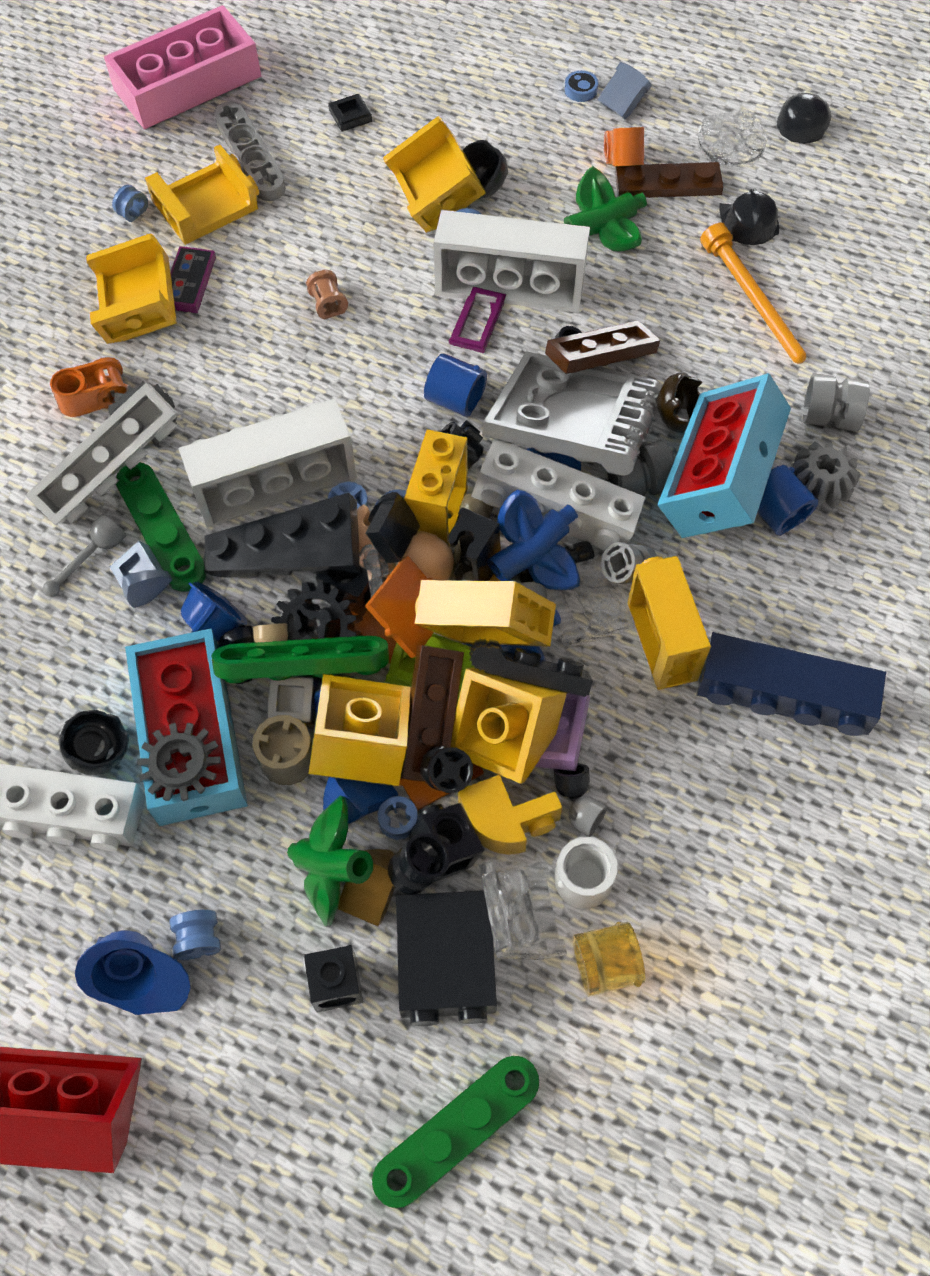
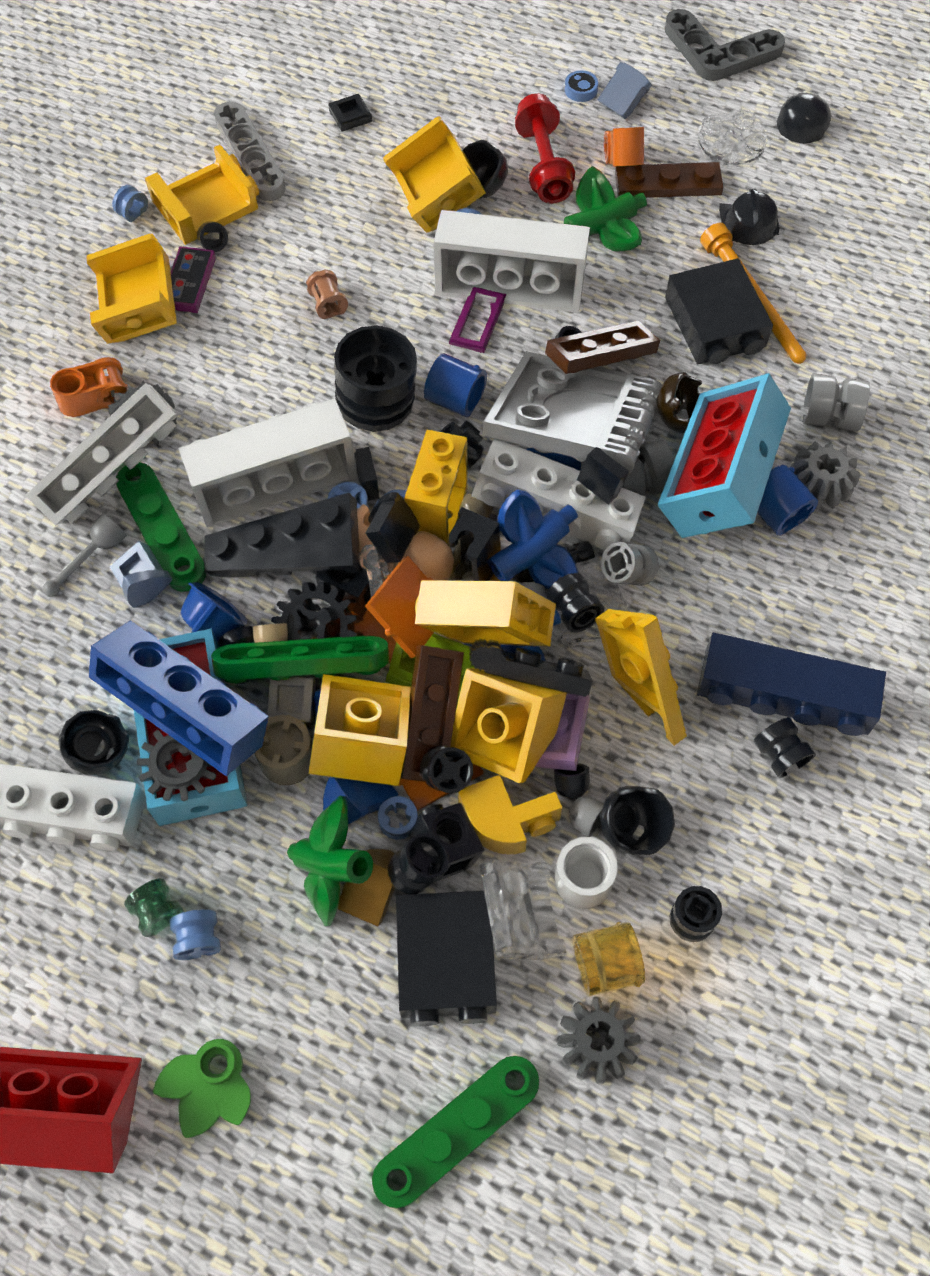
blue piece [74,930,191,1015] -> none
bright pink brick [104,5,262,130] -> none
black brick [304,945,363,1012] -> none
yellow window [627,556,711,690] -> none
none -> blue brick [89,620,269,776]
none -> clear green wheel [124,878,184,937]
none -> bright green plate [153,1039,251,1138]
none -> black hinge [197,221,228,252]
none -> black wheel [334,325,417,432]
none -> black tile [354,447,380,501]
none -> red piece [515,93,576,204]
none -> black wheel [547,573,604,633]
none -> dark grey gear [557,997,641,1085]
none -> black tile [577,447,629,505]
none -> yellow wing [595,609,687,746]
none -> black hair [600,786,675,855]
none -> dark grey beam [665,9,785,81]
none -> black brick [665,258,773,365]
none -> black wheel [669,886,722,942]
none -> black wheel [753,717,816,778]

